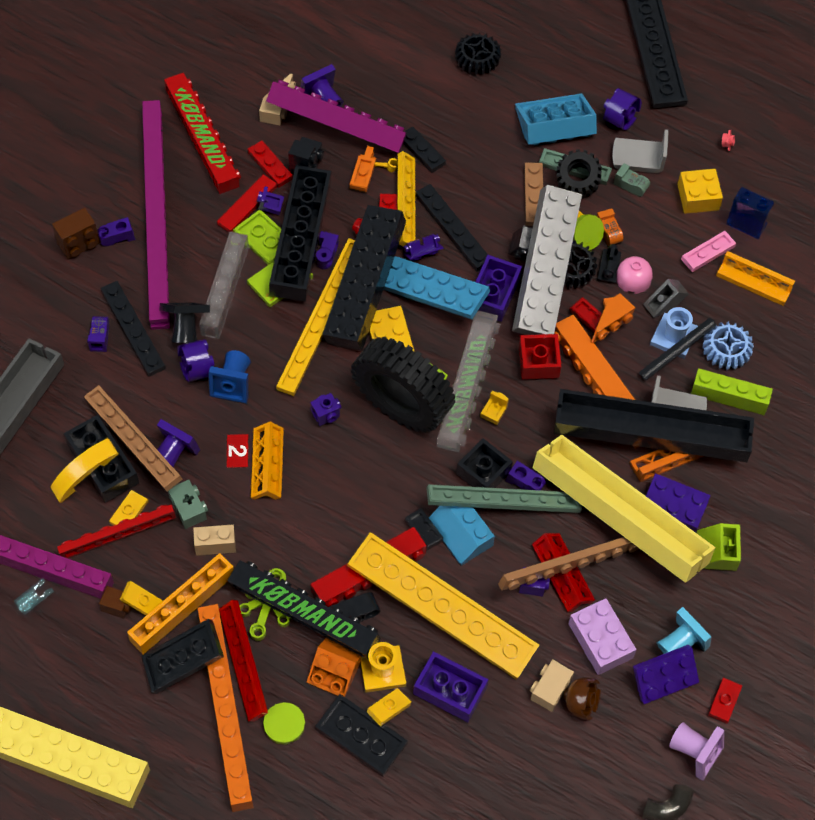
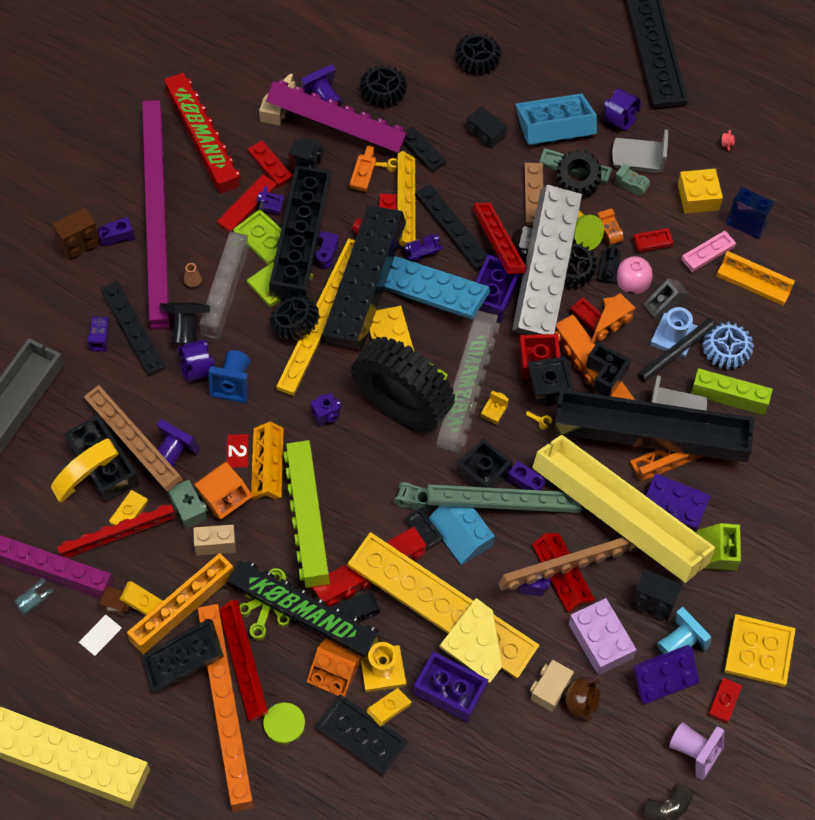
none -> white sticker [79,615,122,656]
none -> nougat cone [183,263,202,288]
none -> orange slope [193,462,253,519]
none -> black gear [270,294,320,342]
none -> lime brick [284,440,330,588]
none -> black gear [360,64,407,108]
none -> sand green piece [393,482,432,512]
none -> light yellow plate [439,598,502,684]
none -> black brick [466,106,507,149]
none -> red plate [473,203,526,274]
none -> yellow hand [526,411,552,430]
none -> black plant [527,357,574,406]
none -> black brick [586,342,631,396]
none -> black brick [631,569,682,621]
none -> red plate [633,228,674,253]
none -> yellow plate [724,614,796,687]

